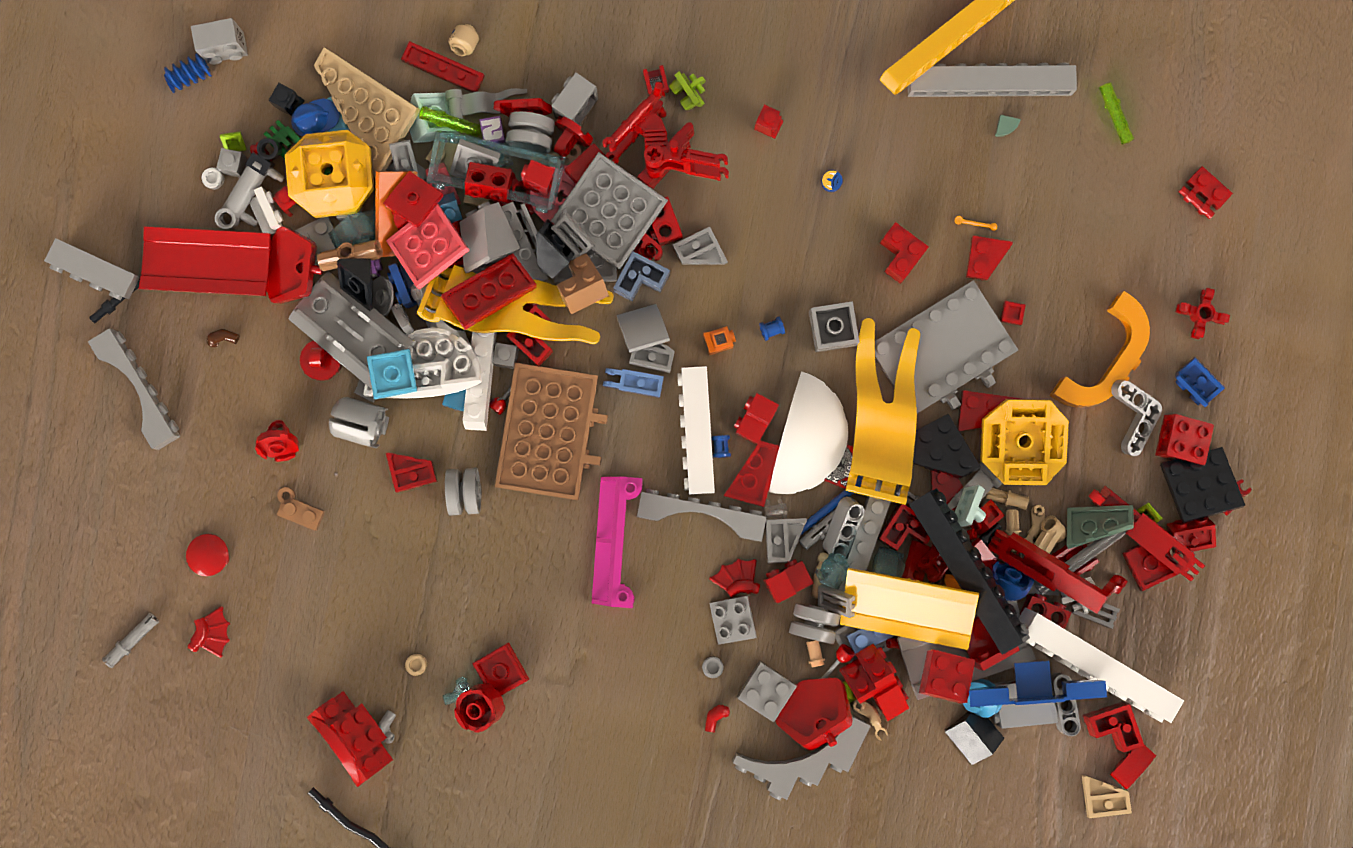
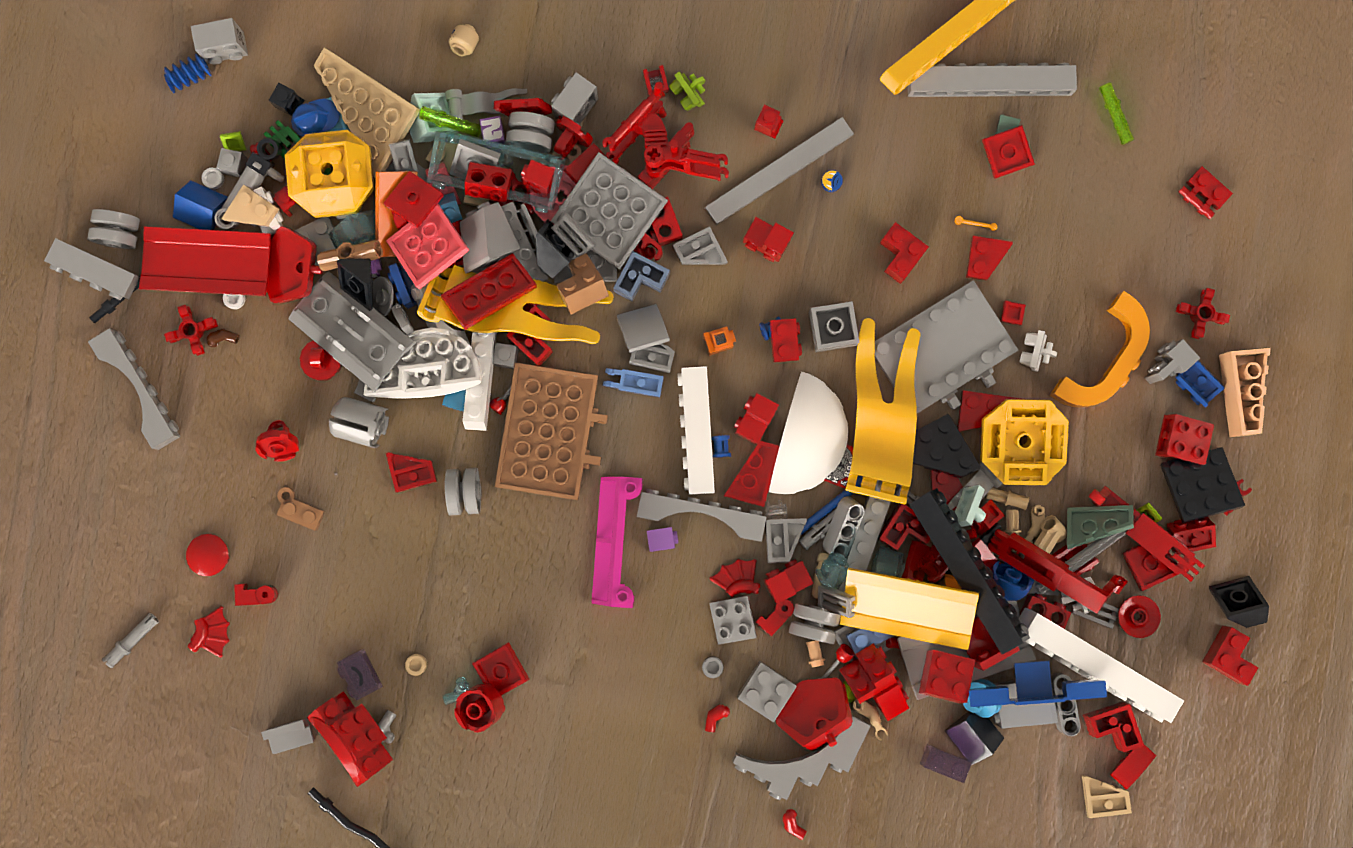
medium azure tile [367,349,417,399] -> none
red tile [401,41,485,93] -> none
light grey beam [1111,380,1162,456] -> none
none -> light grey wheel [87,209,140,249]
none -> red pin [164,305,218,356]
none -> blue slope [173,180,228,230]
none -> tan wing [221,185,279,226]
none -> white tile [223,294,246,310]
none -> red leg [234,584,278,606]
none -> light grey panel [261,718,314,754]
none -> brick [337,649,383,701]
none -> medium lavender brick [647,527,678,552]
none -> light grey tile [705,117,854,225]
none -> red brick [743,217,794,262]
none -> red leg [754,599,794,637]
none -> red bracket [770,318,802,362]
none -> red arm [782,809,807,840]
none -> brick [920,744,972,783]
none -> red plate [982,125,1035,179]
none -> white hips [1020,330,1057,372]
none -> red dish [1118,595,1161,638]
none -> light grey brick [1145,339,1200,384]
none -> red brick [1202,626,1258,686]
none -> black slope [1209,576,1269,628]
none -> light nougat wedge [1219,348,1270,437]

